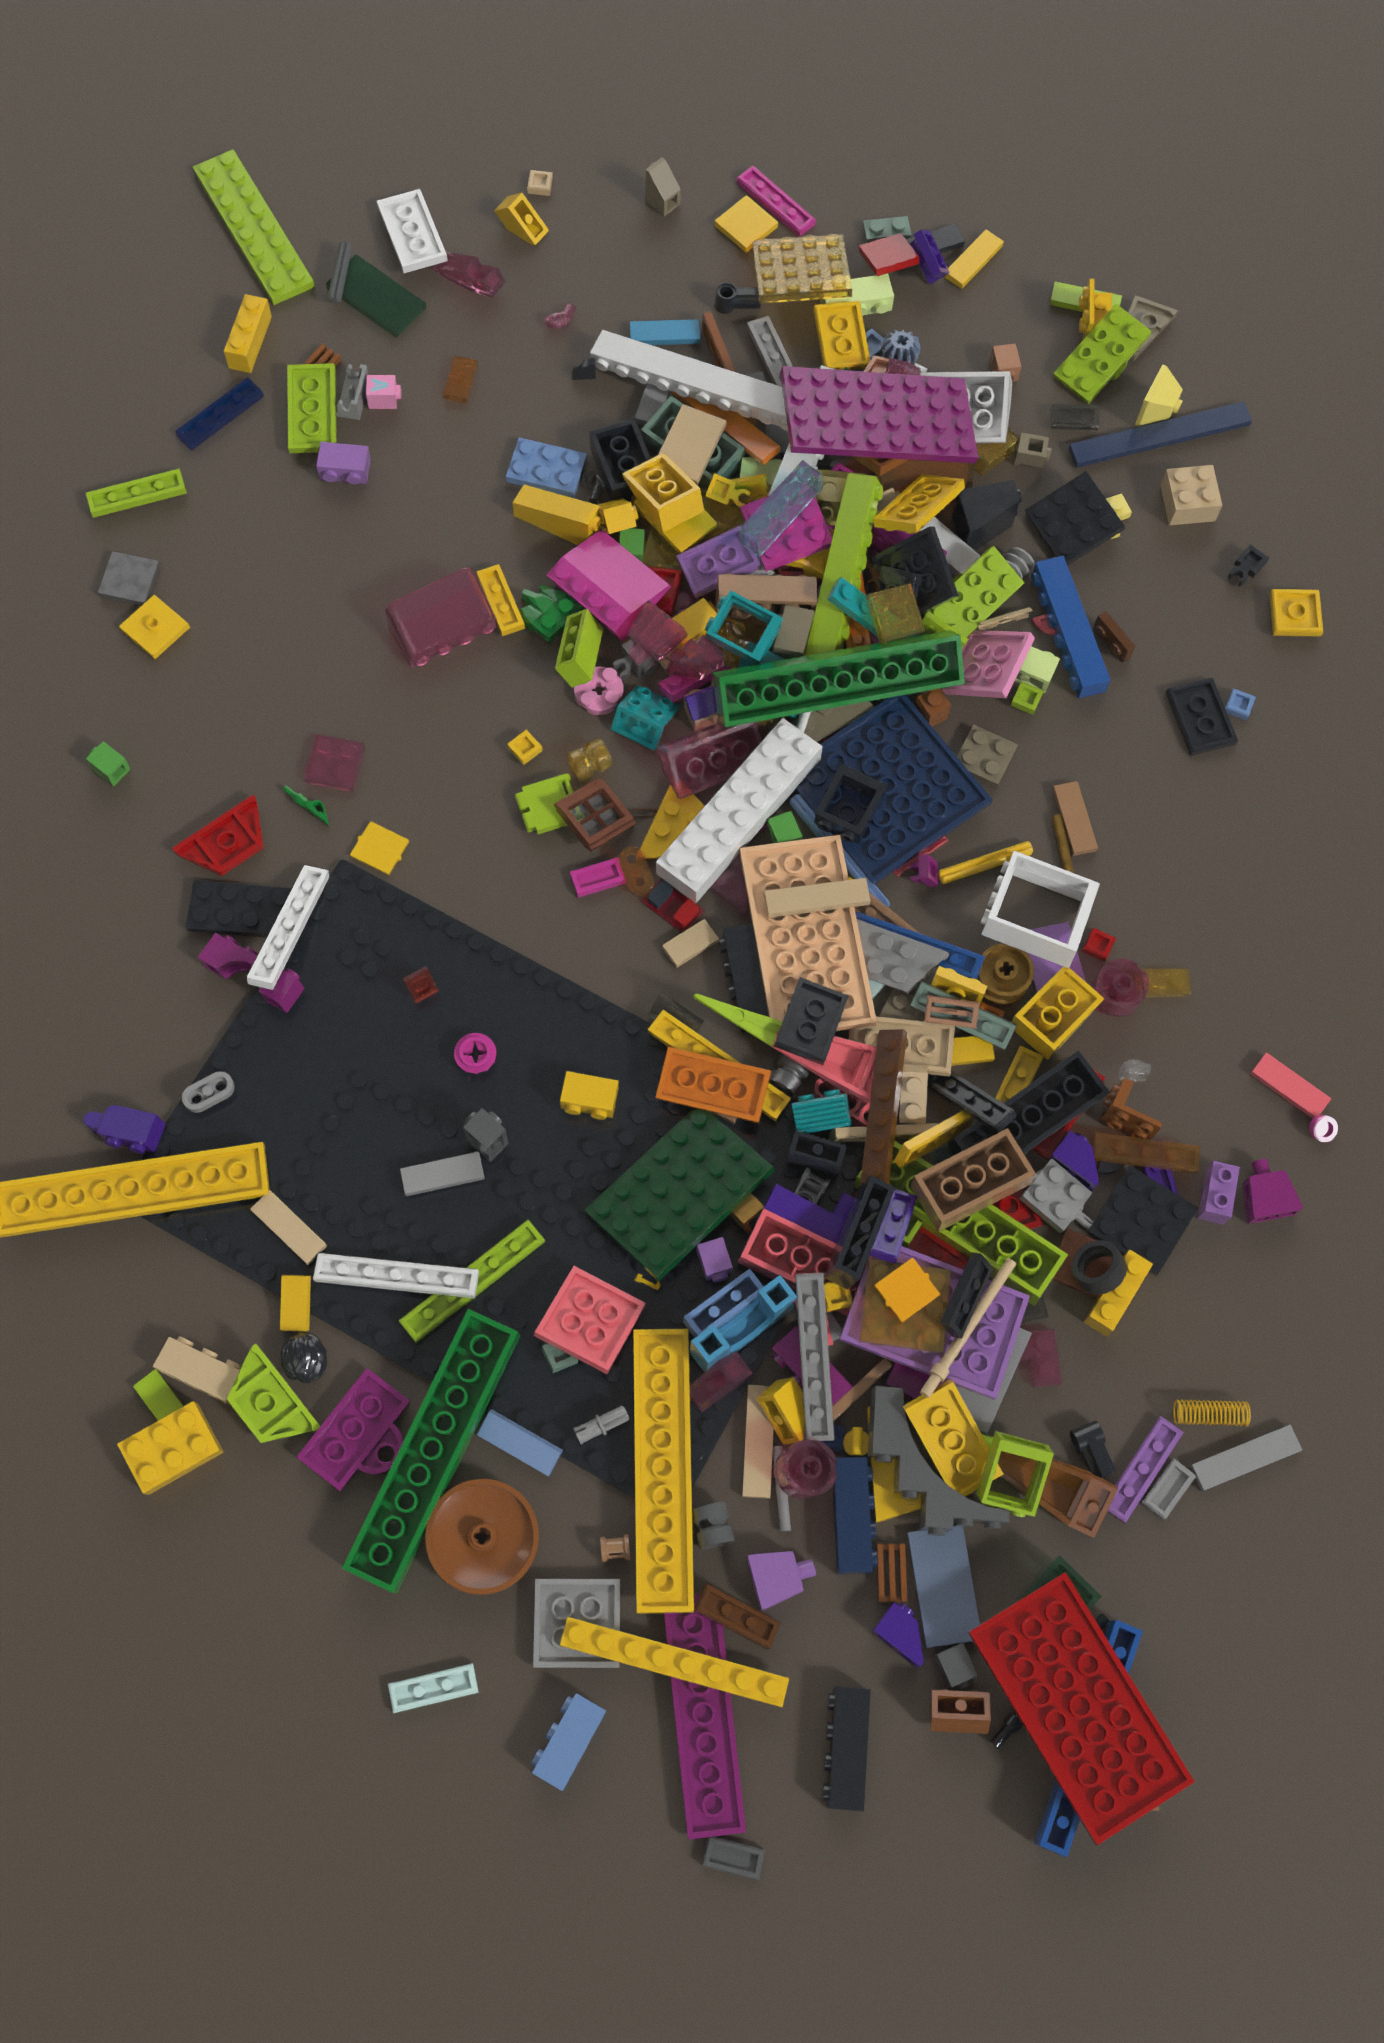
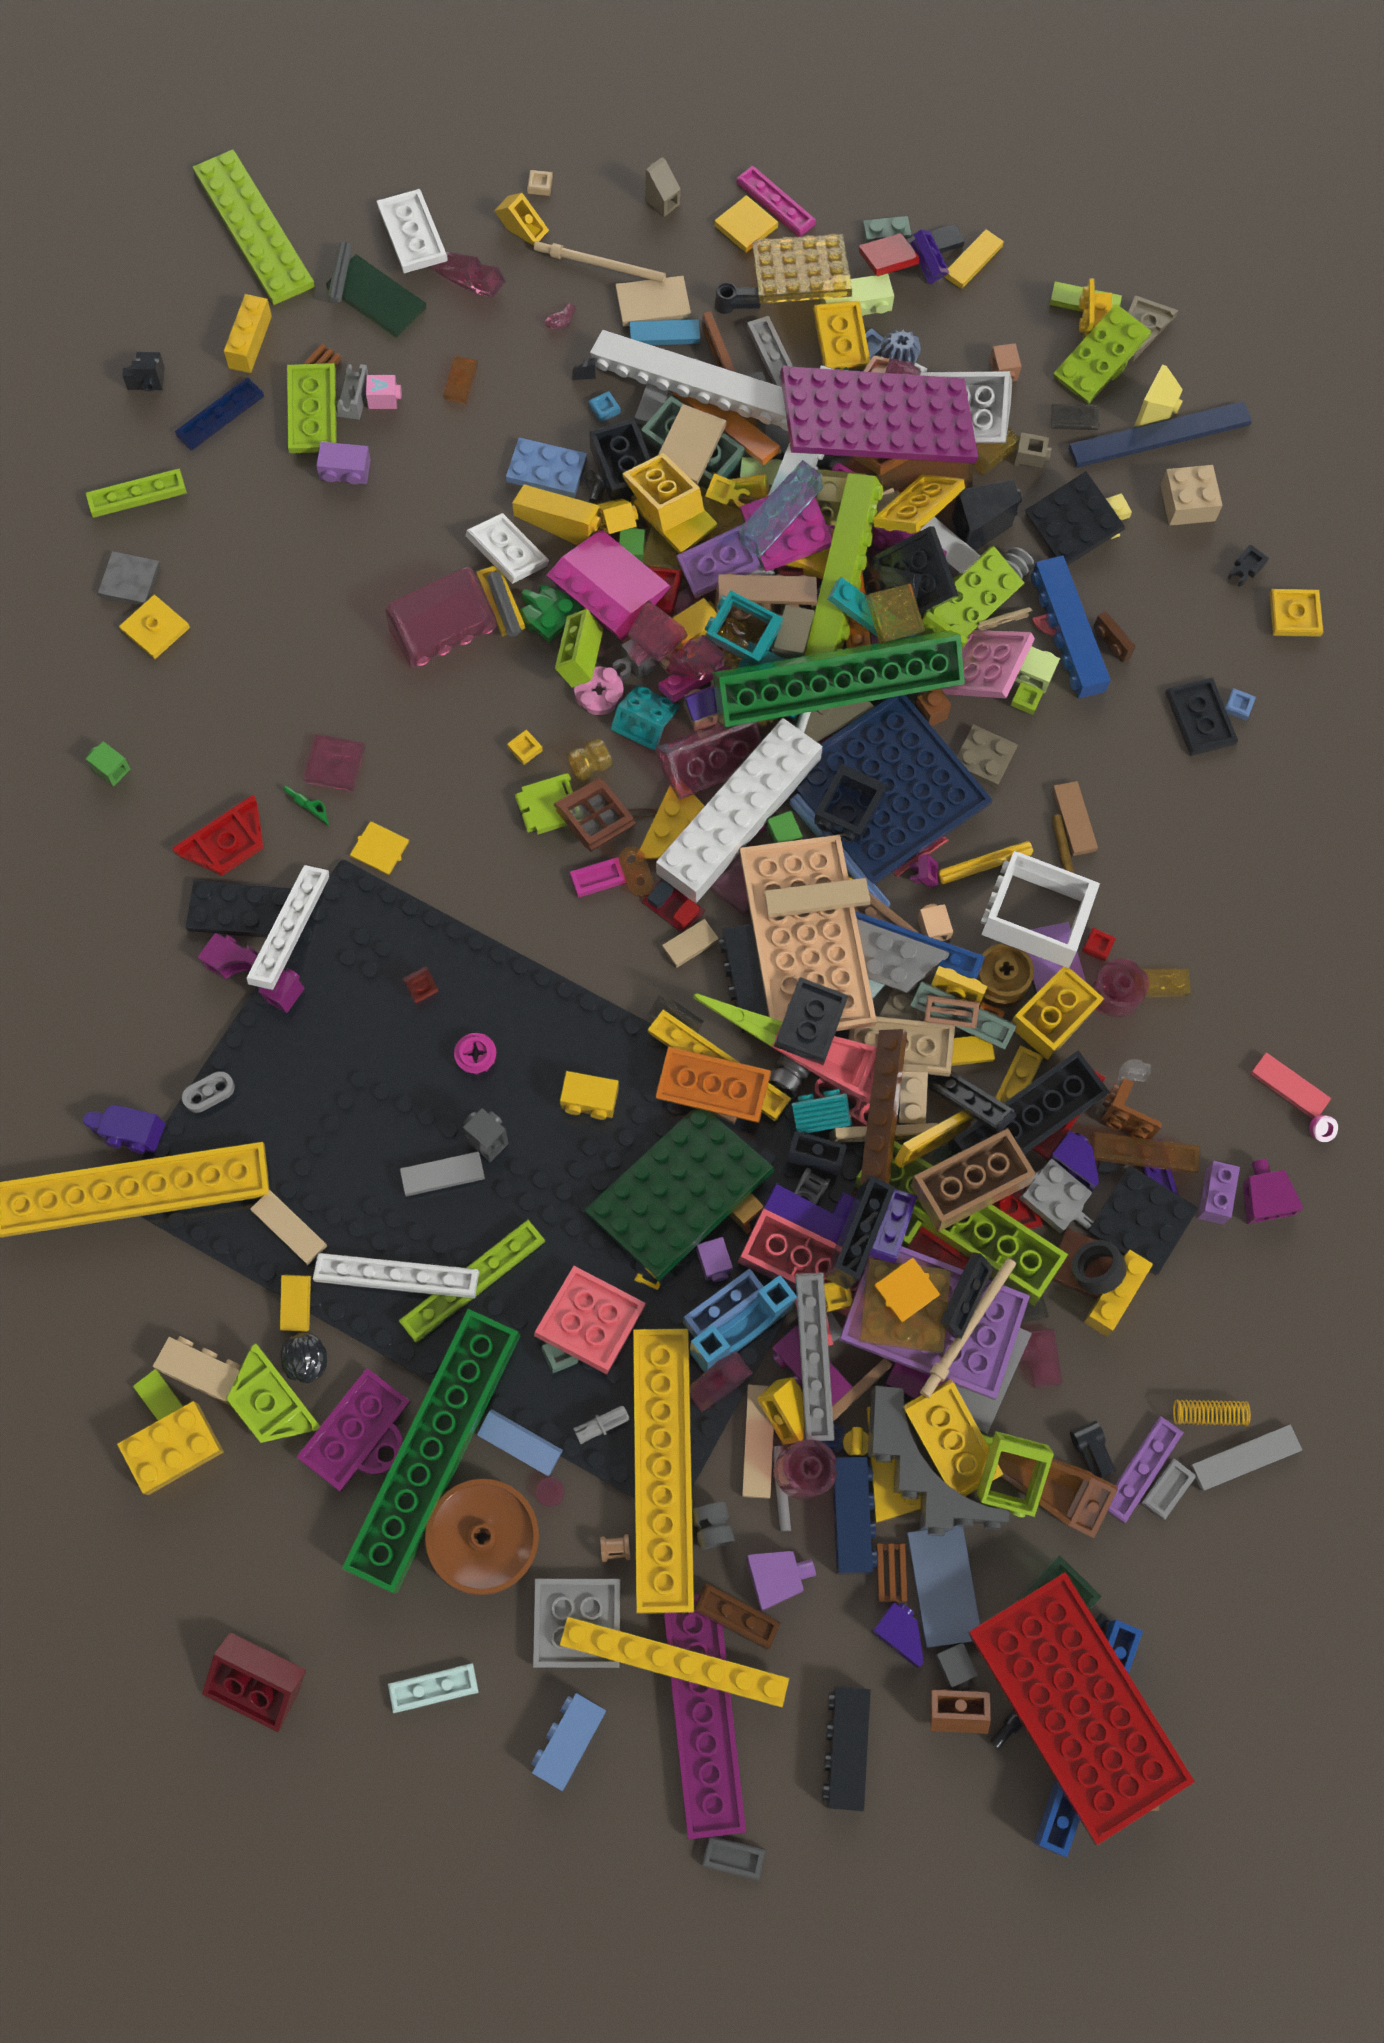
none -> black brick [122,352,165,391]
none -> dark red slope [202,1633,306,1732]
none -> white tile [465,513,549,584]
none -> dark grey axle [487,571,521,637]
none -> tan bar [534,241,666,283]
none -> clear pink tile [536,1478,565,1507]
none -> dark azure tile [589,391,621,423]
none -> tan tile [616,276,691,327]
none -> light nougat brick [917,904,953,942]

